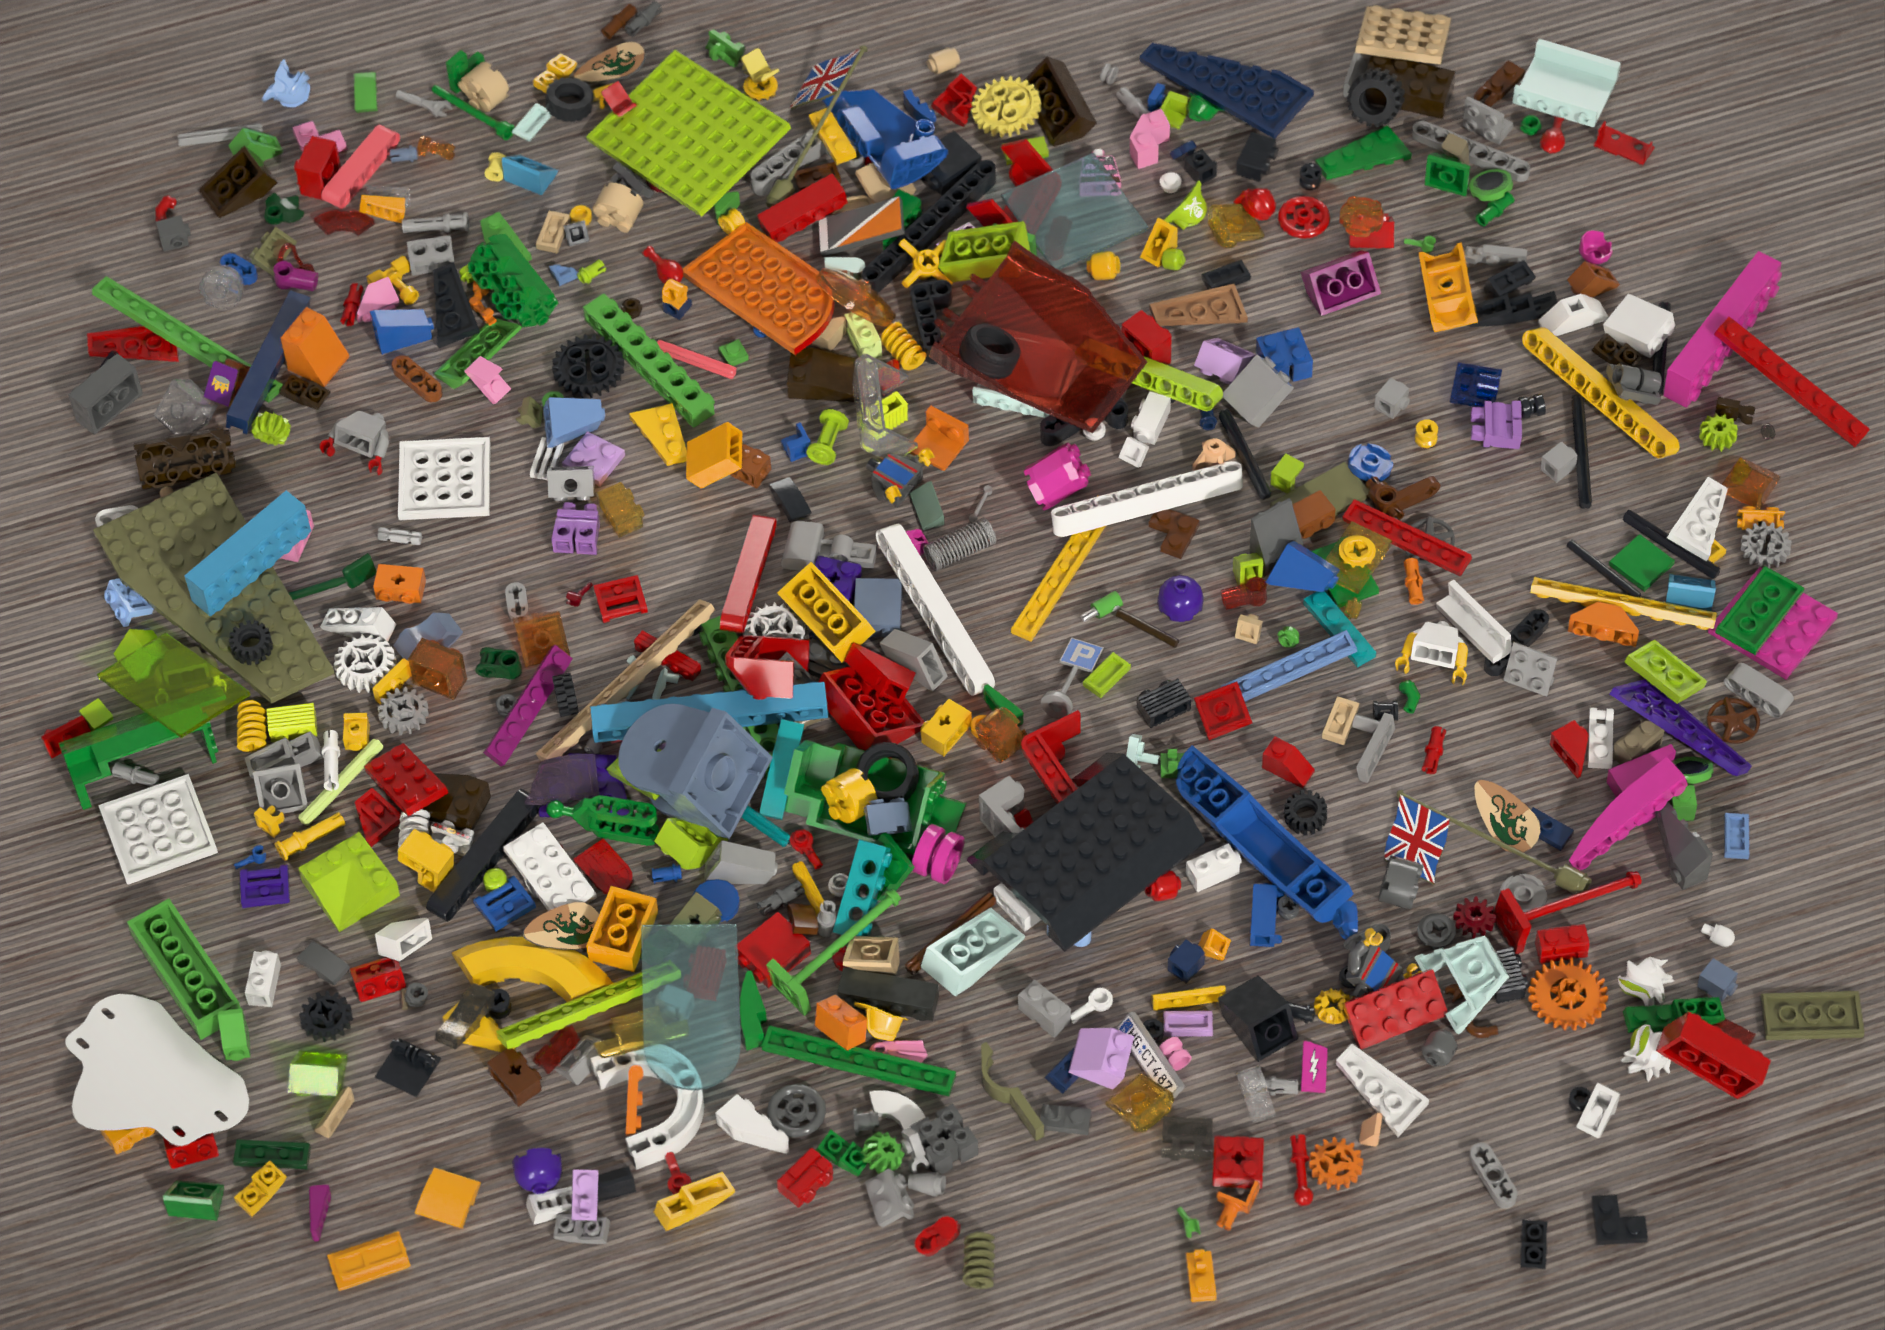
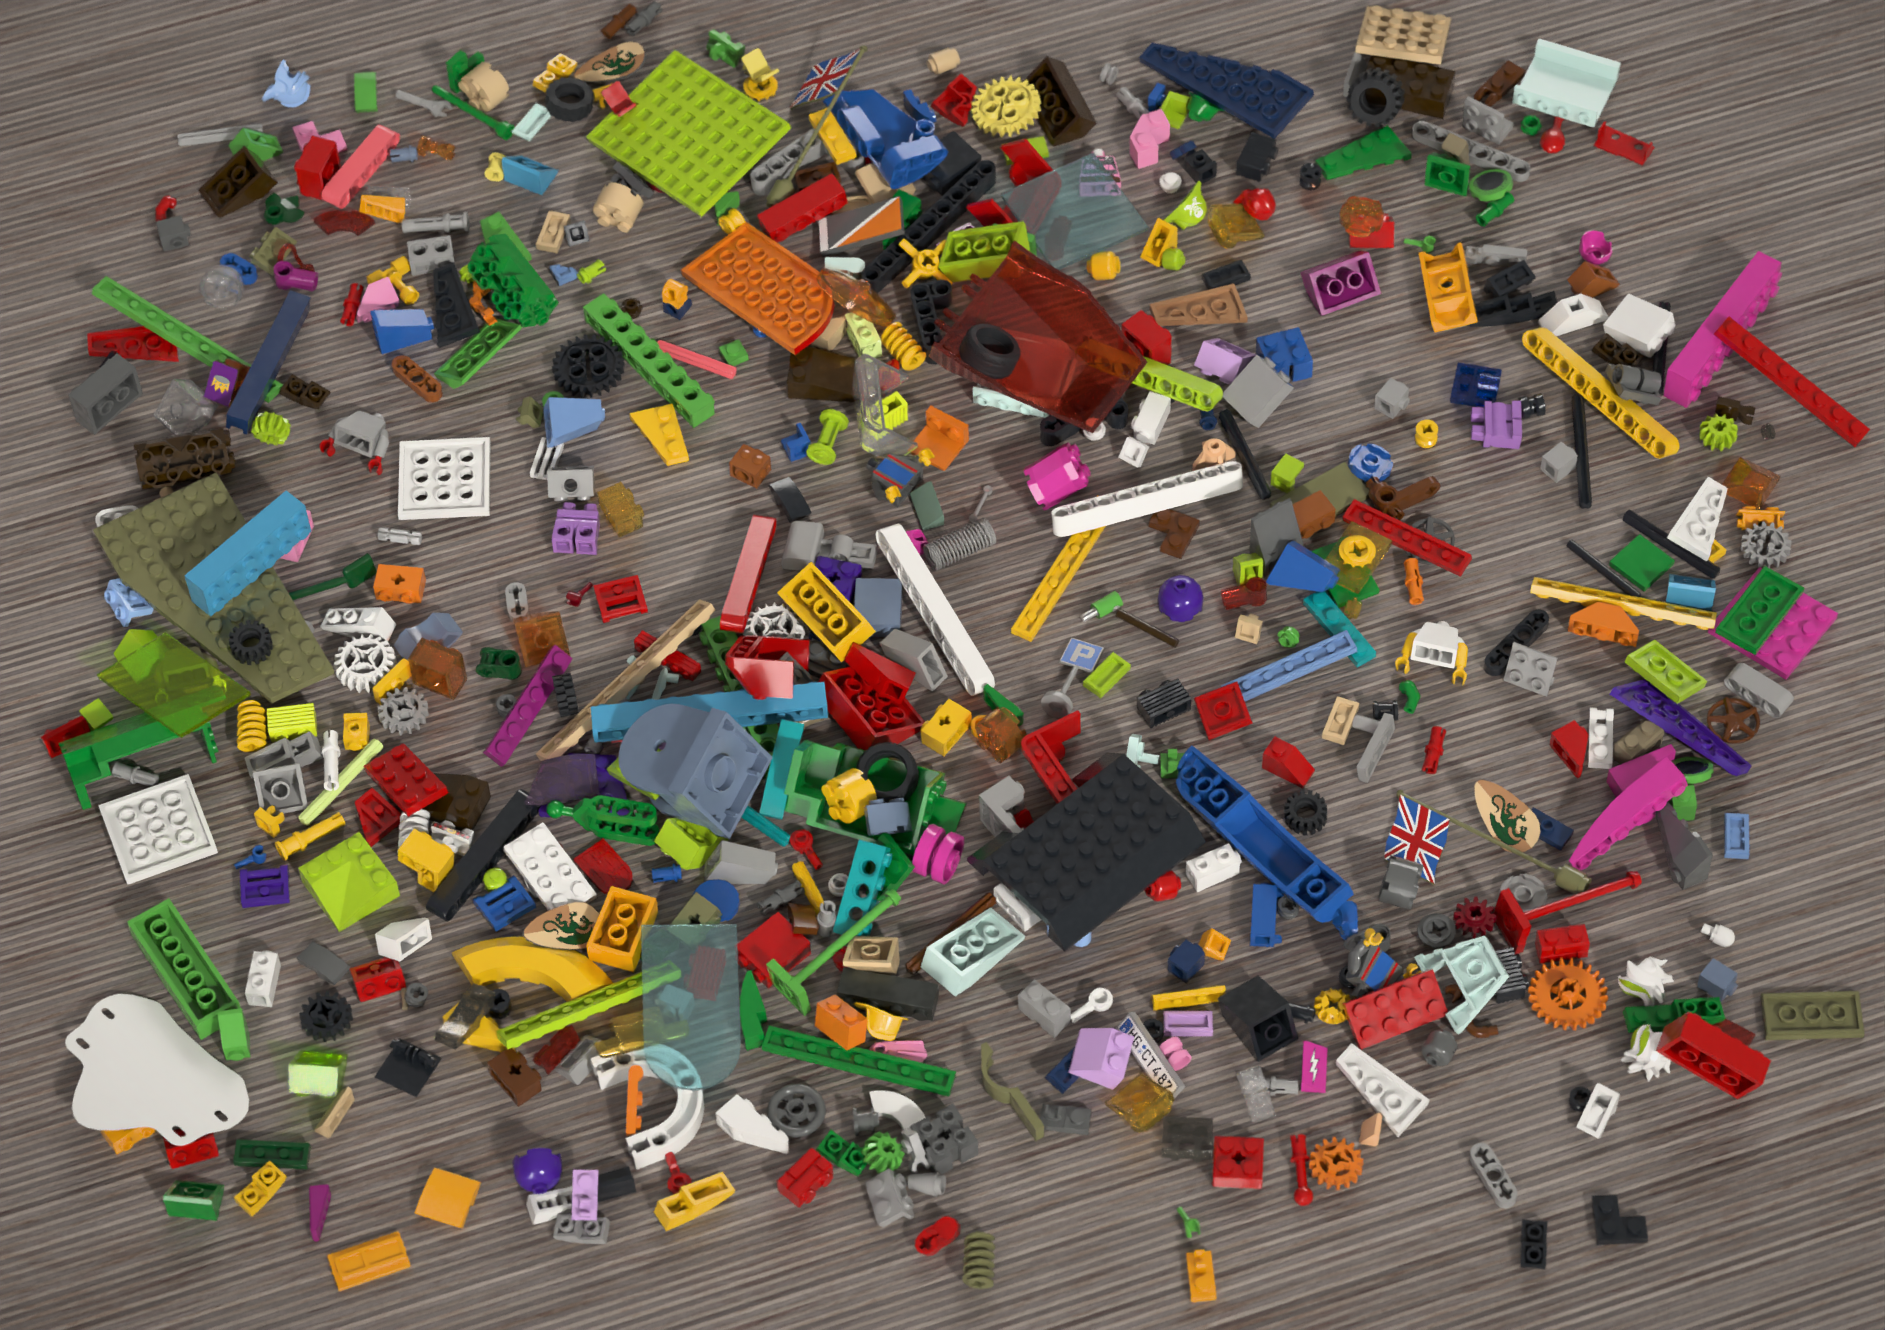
orange slope [281,307,349,387] -> none
bright pink slope [464,356,511,404] -> none
lavender plate [562,431,625,487] -> none
yellow tile [570,205,592,226] -> none
red piece [642,245,684,284] -> none
light orange brick [686,421,742,489] -> none
orange bracket [1216,1181,1260,1230] -> none
red plate [1278,196,1330,239] -> none
white fence [1436,580,1512,664] -> none

